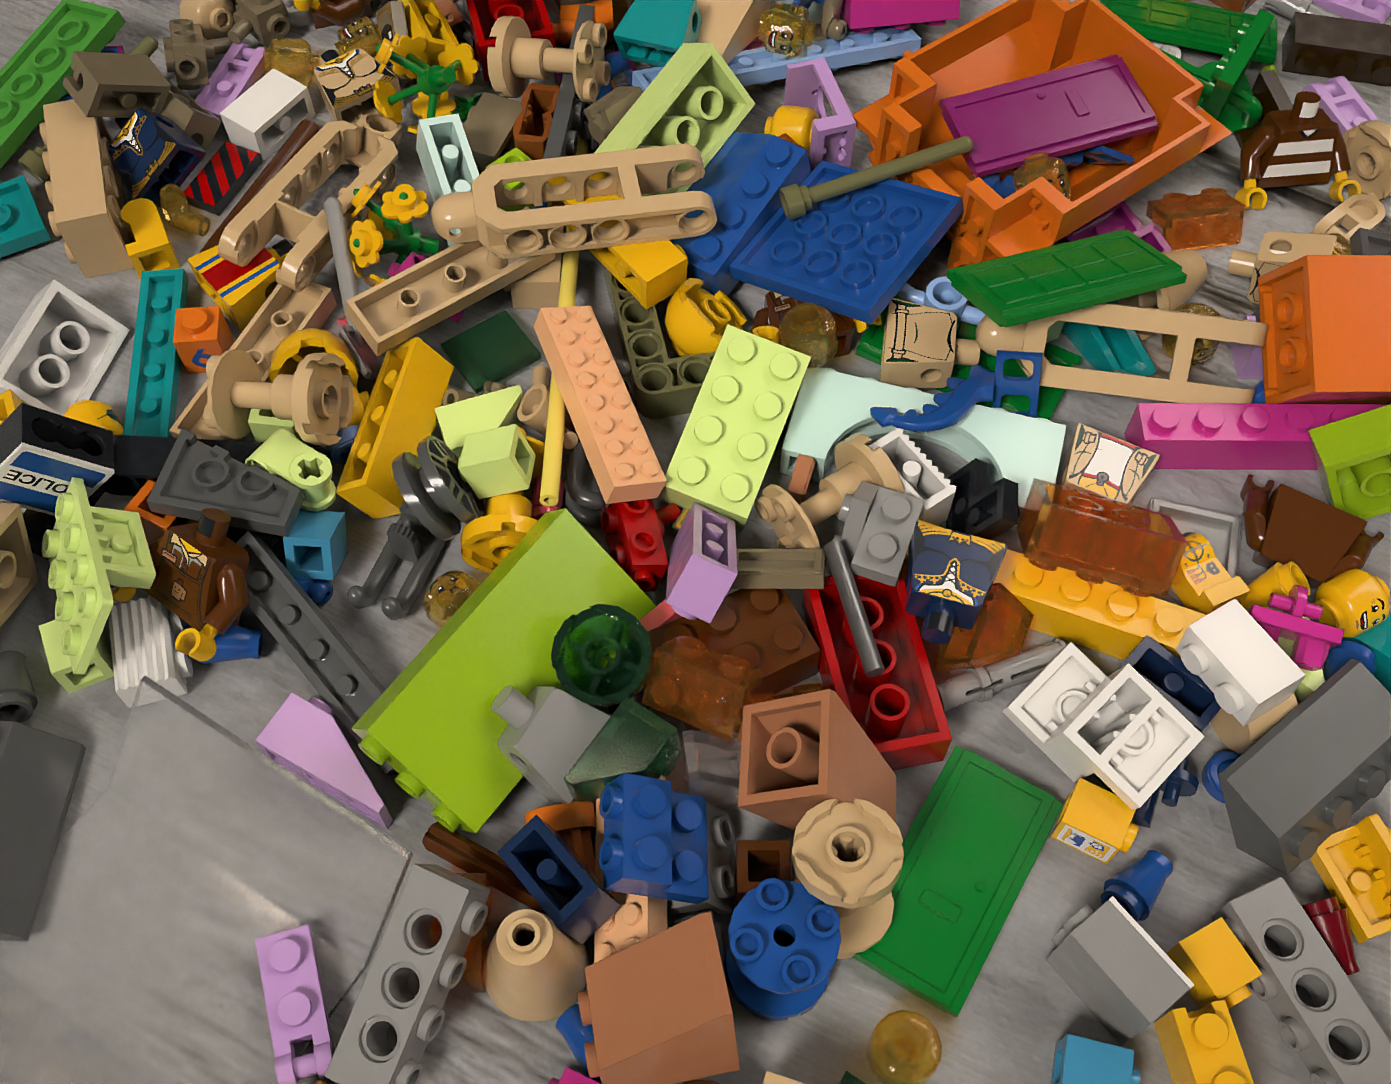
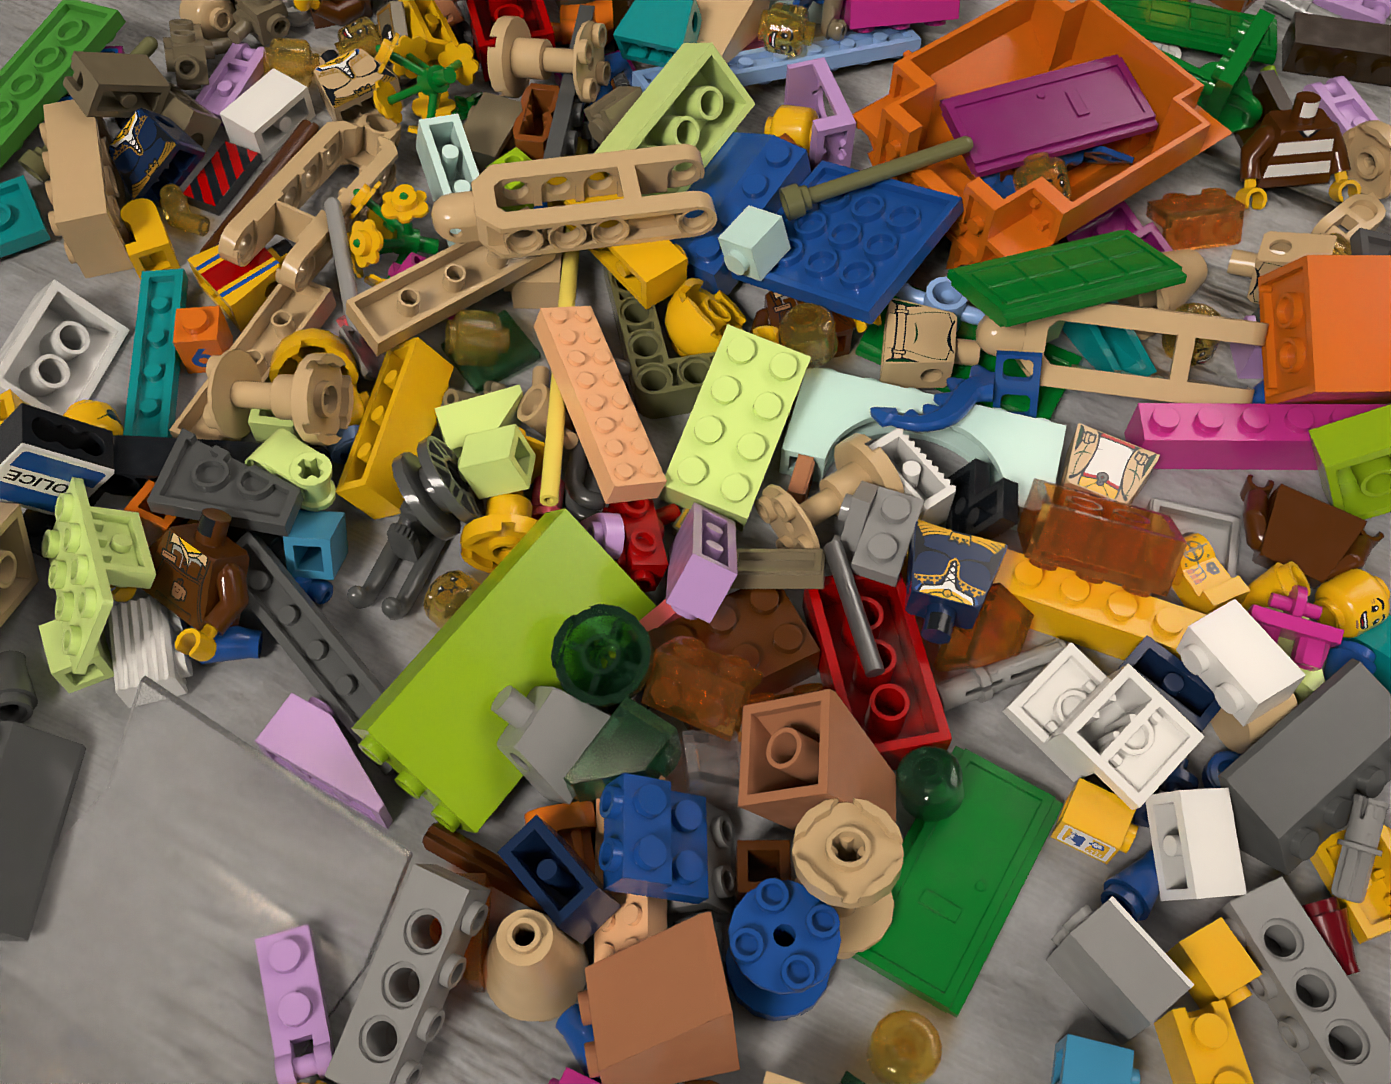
none -> clear yellow head [445,310,510,367]
none -> lavender plate [580,512,625,561]
none -> light aqua brick [718,205,791,281]
none -> clear green head [896,746,964,822]
none -> white brick [1146,788,1247,901]
none -> light grey axle [1331,794,1390,903]

